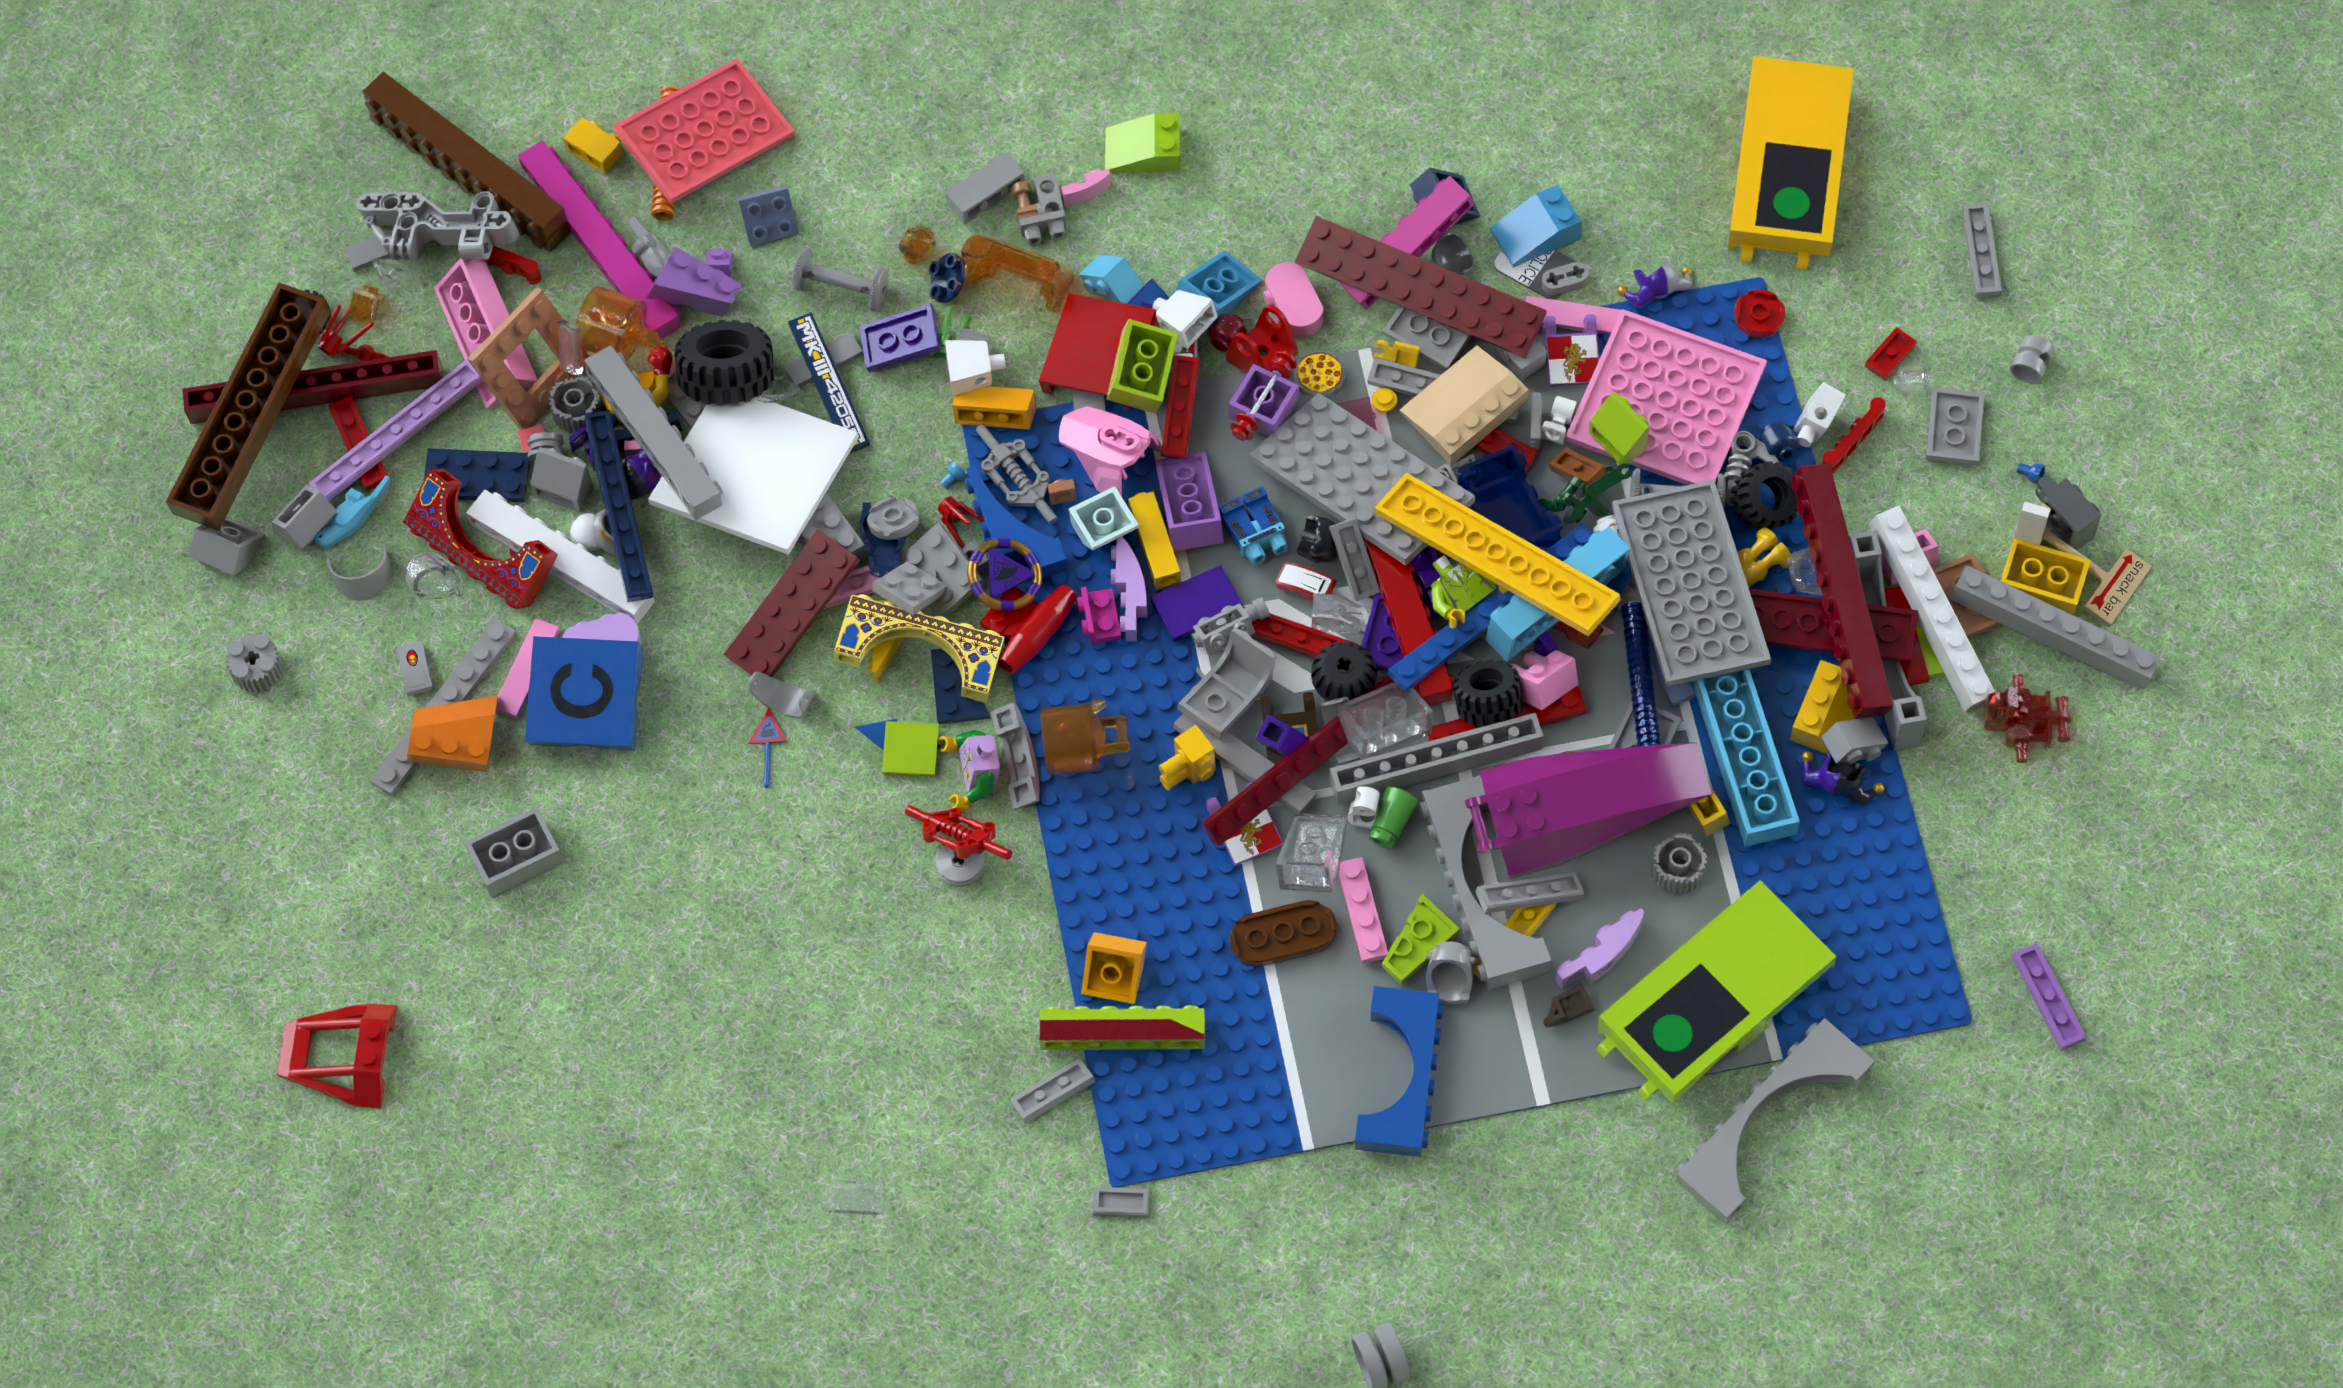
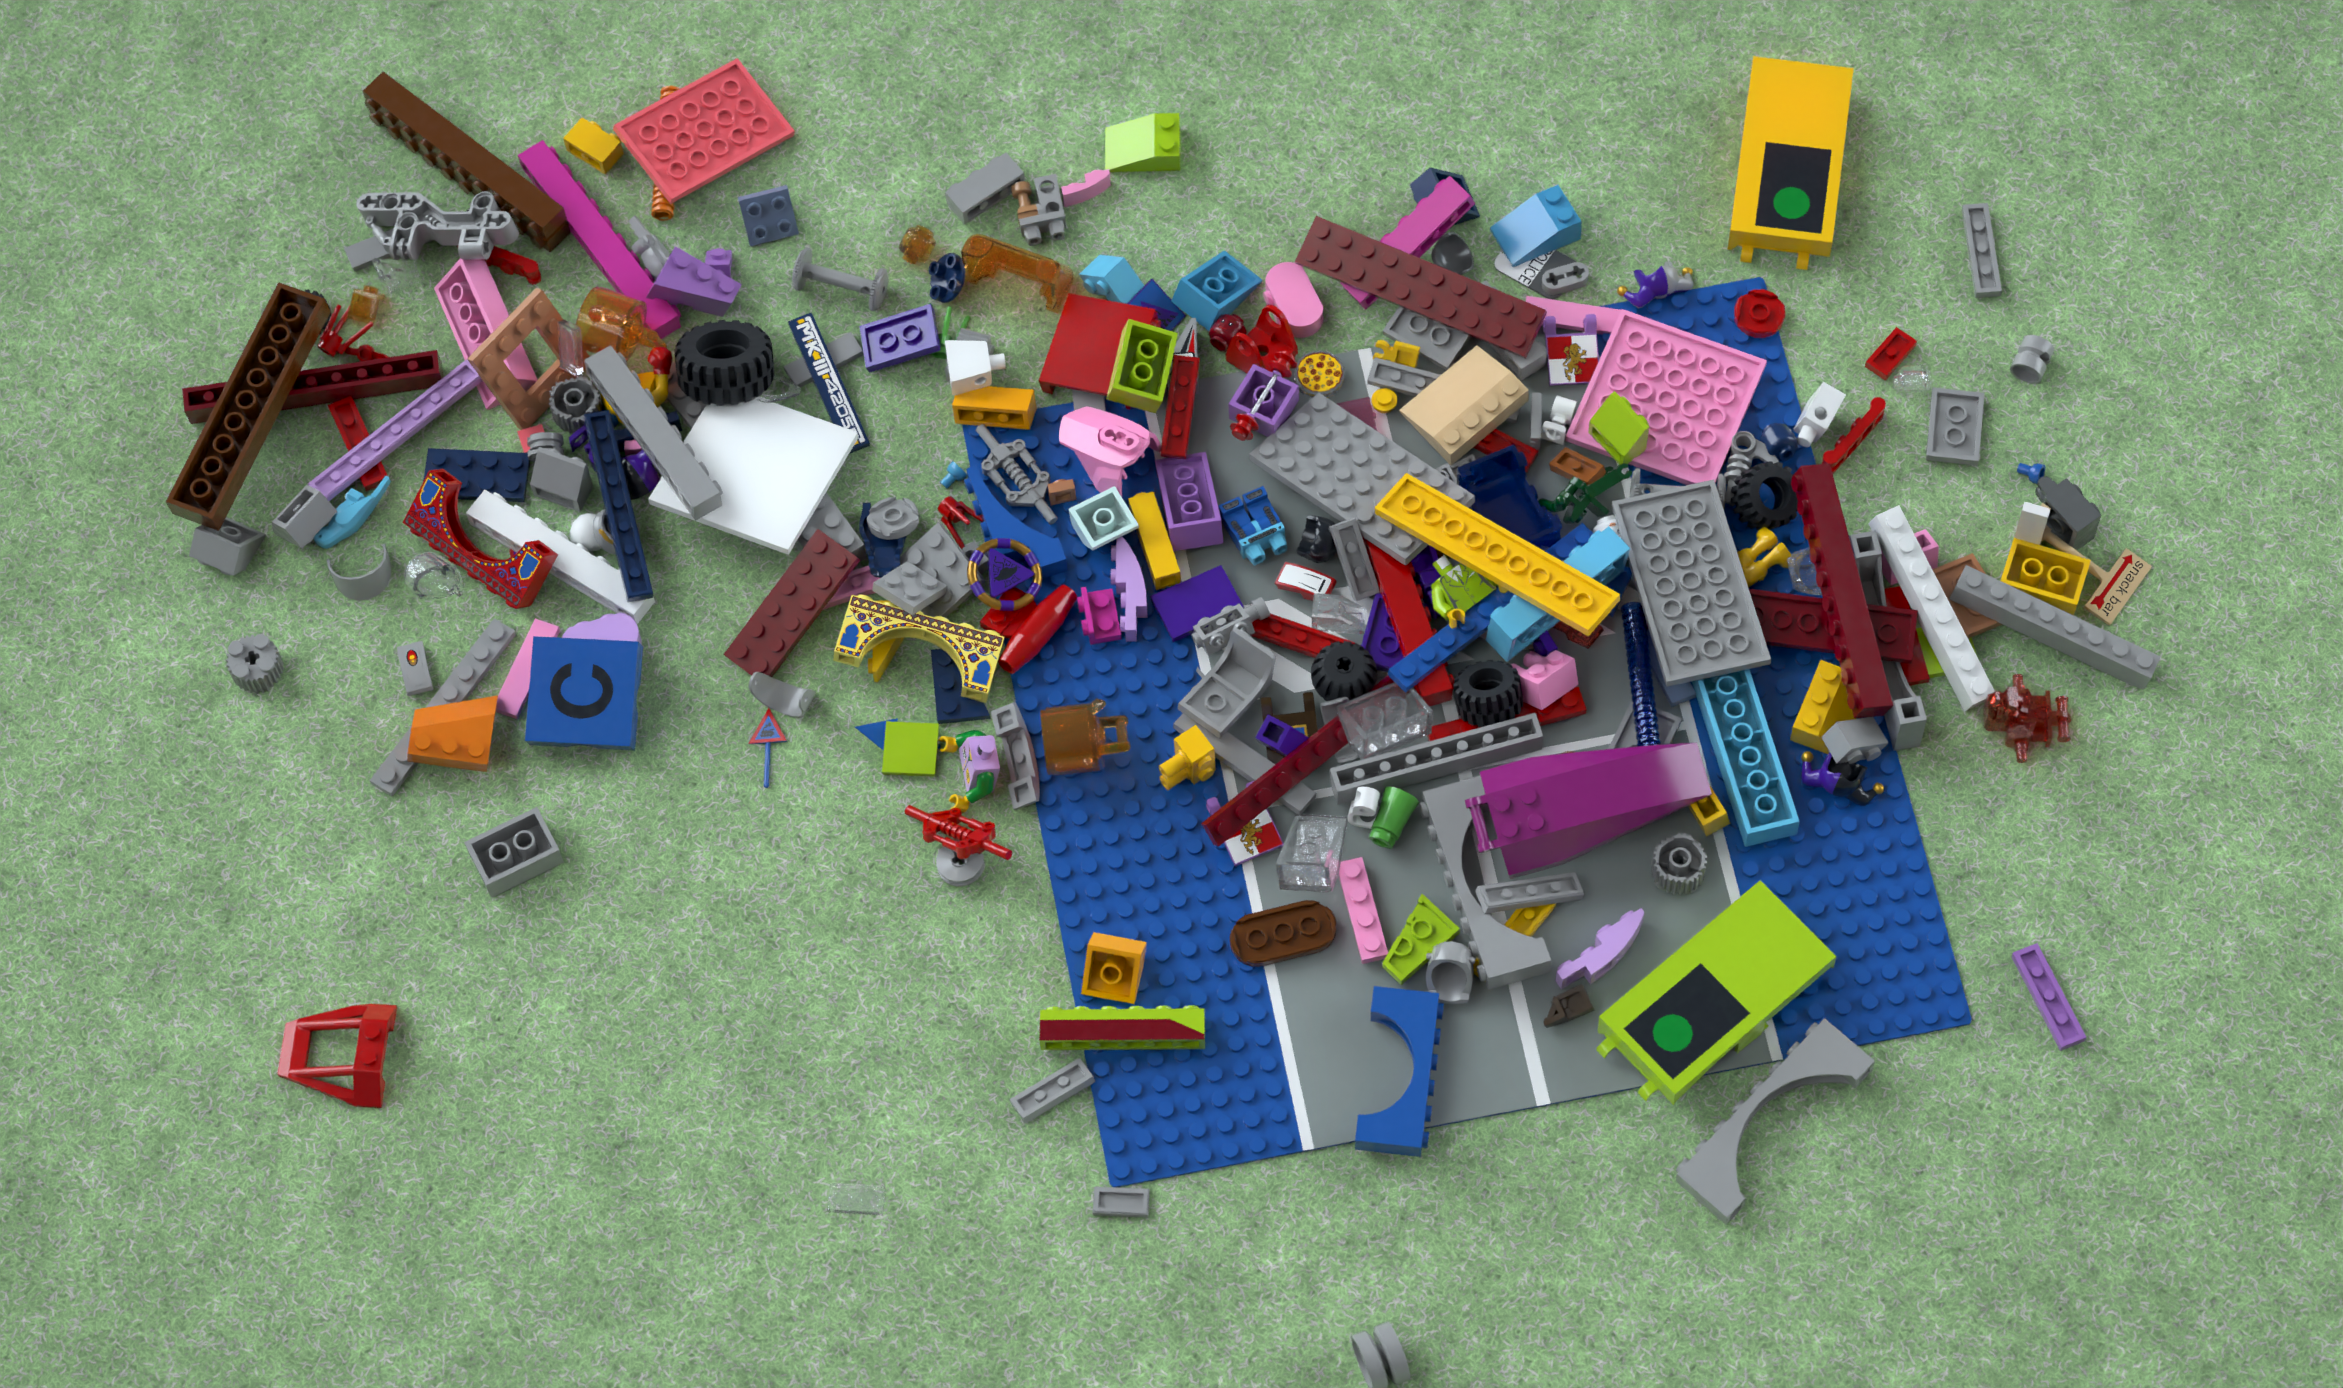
white torso [1153,290,1218,349] -> none

